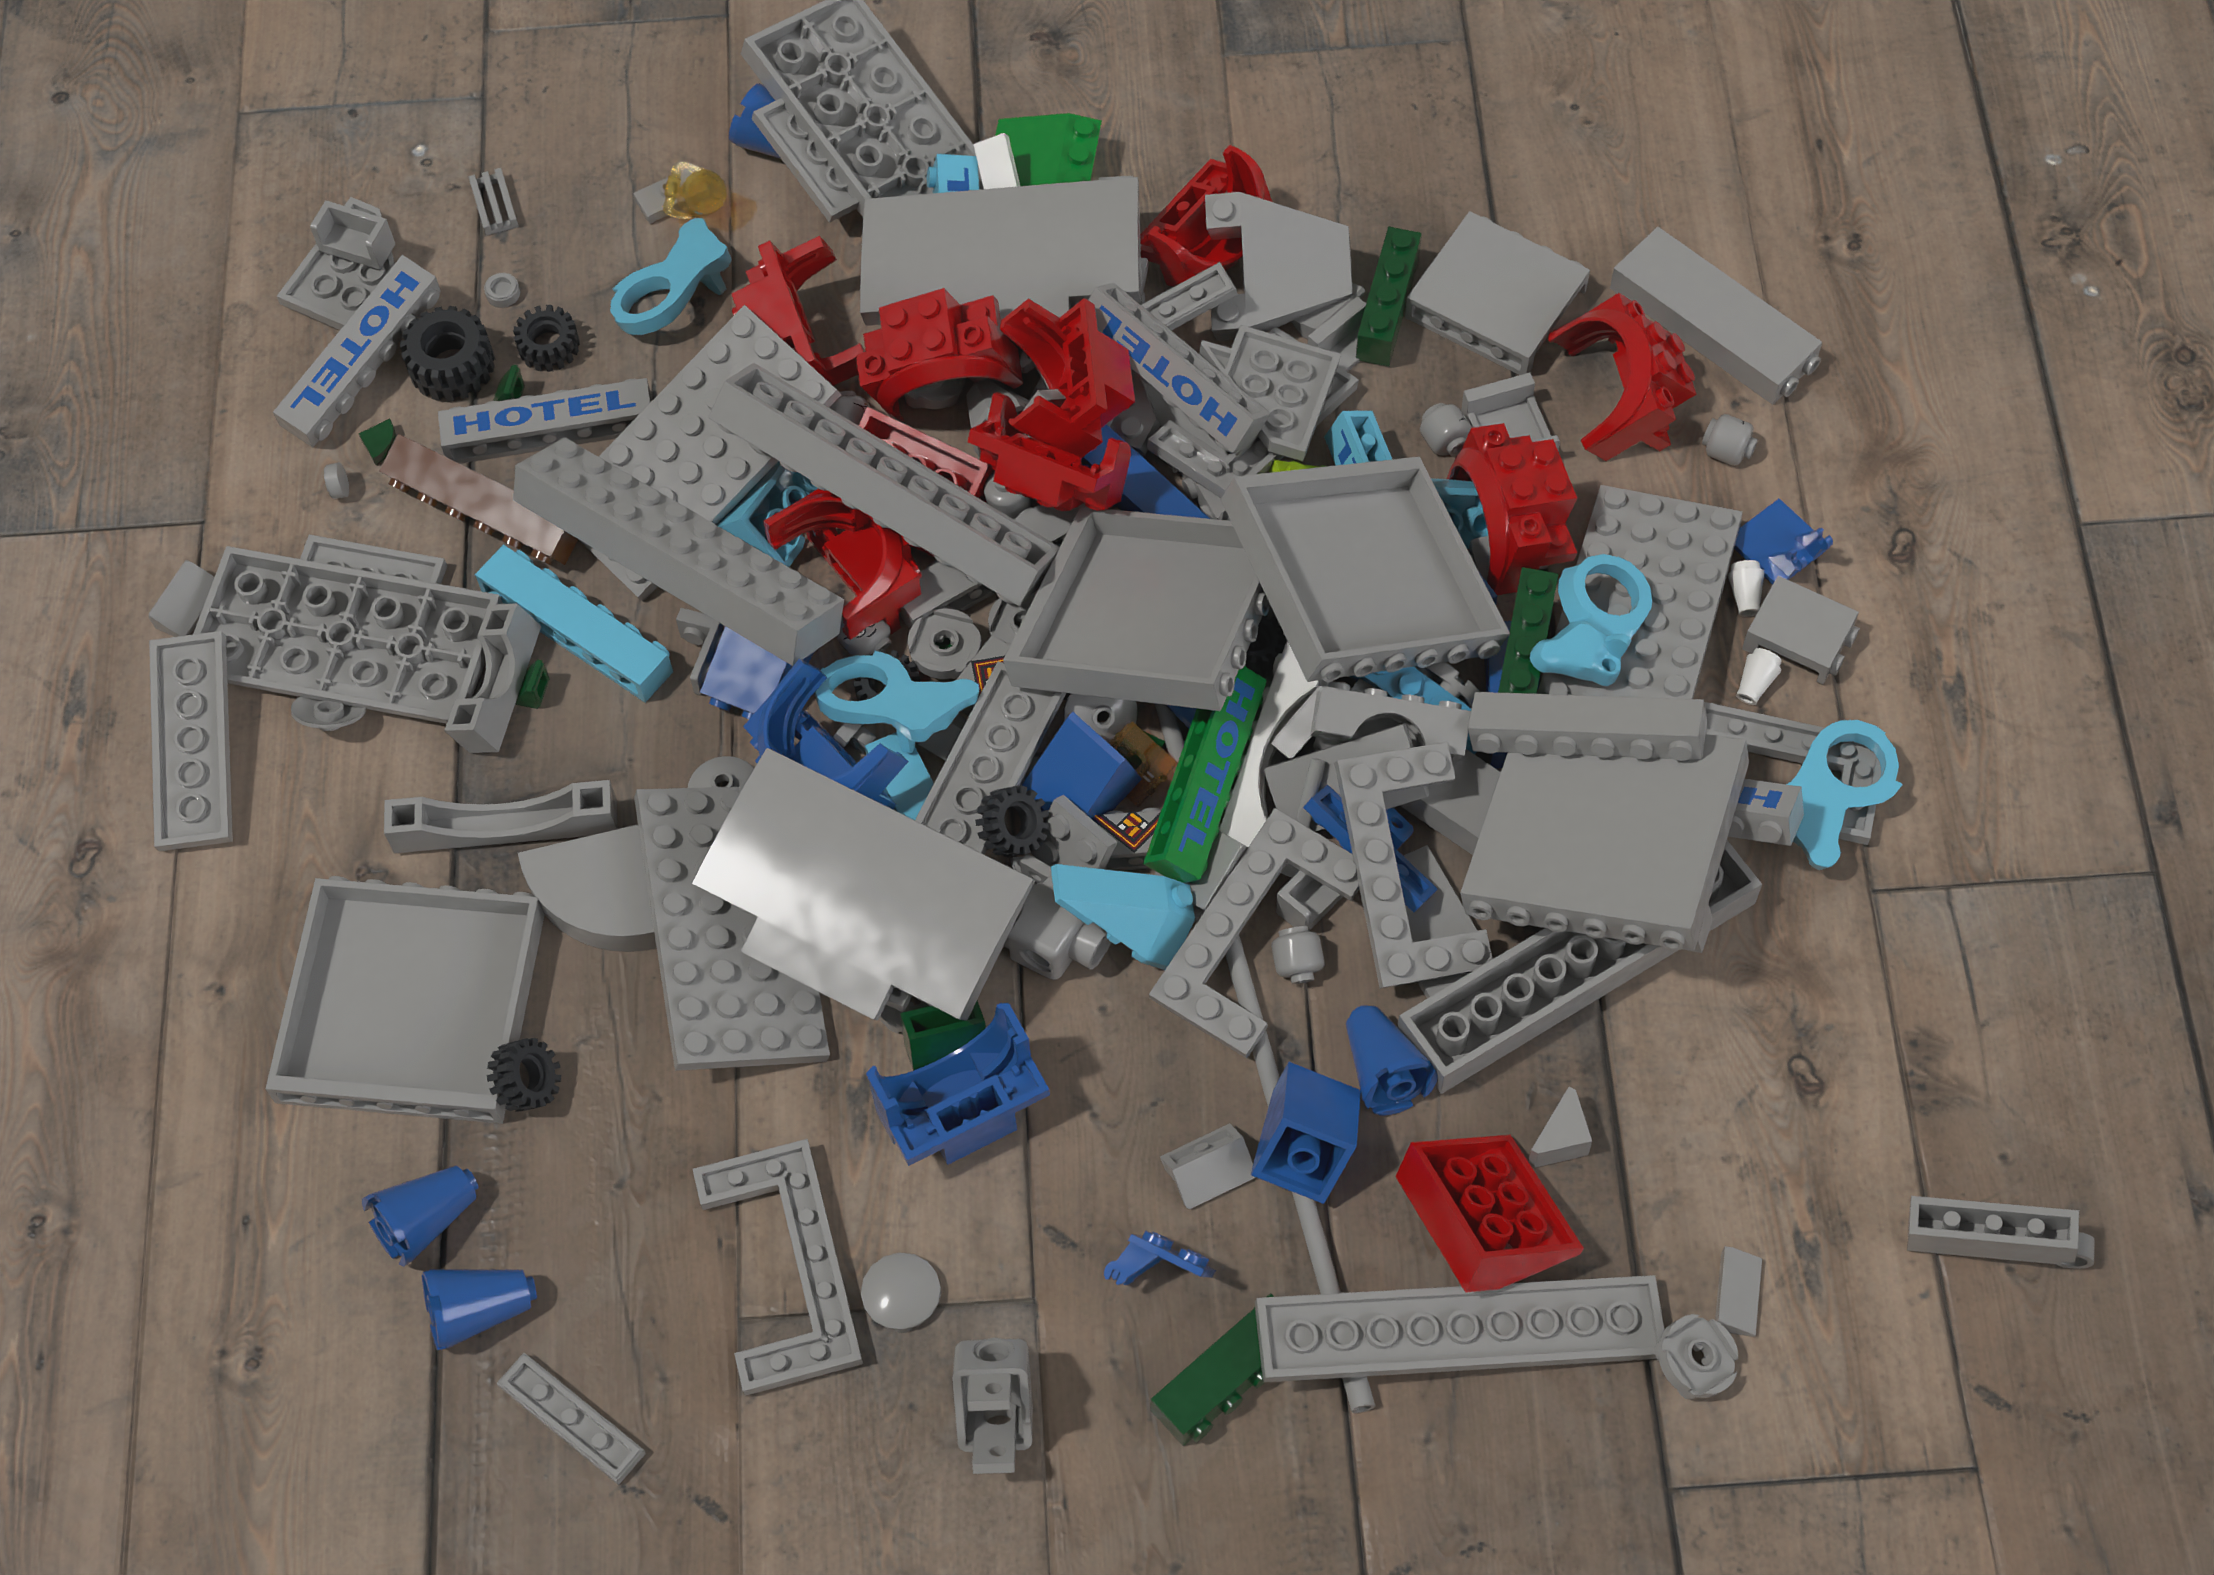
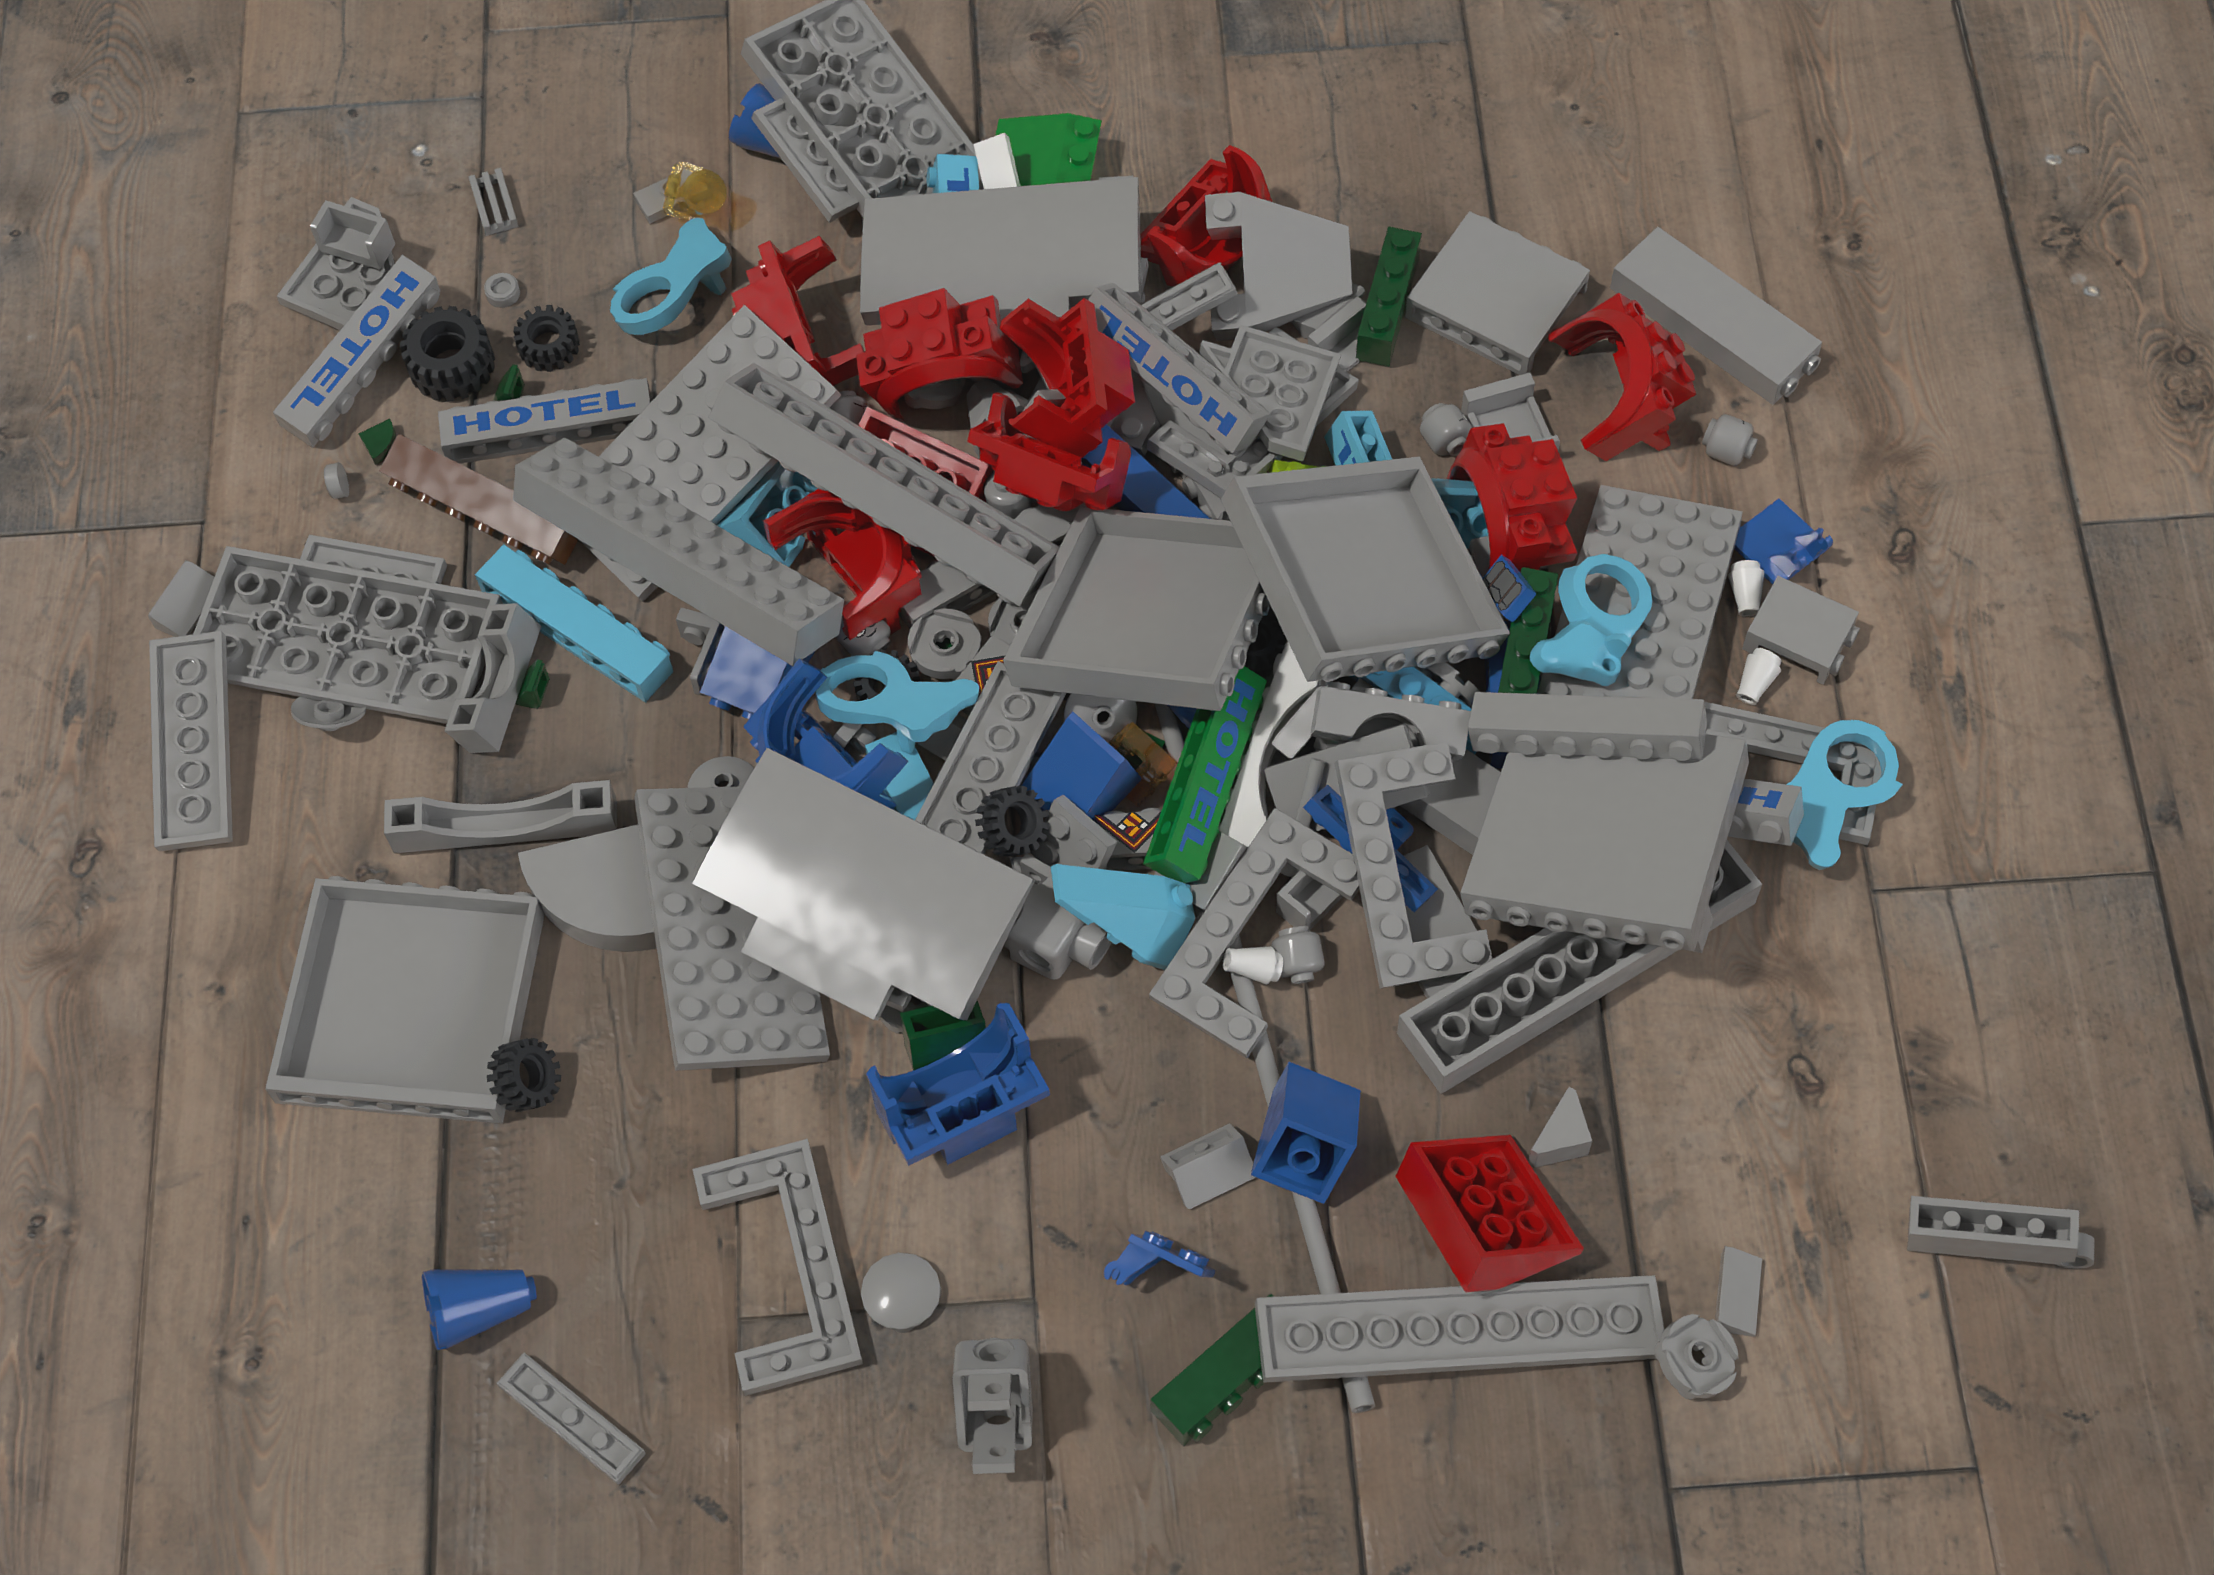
blue cone [362,1166,479,1267] -> none
blue cone [1346,1005,1438,1115] -> none
none -> white cone [1223,946,1283,984]
none -> tile [1482,555,1536,622]

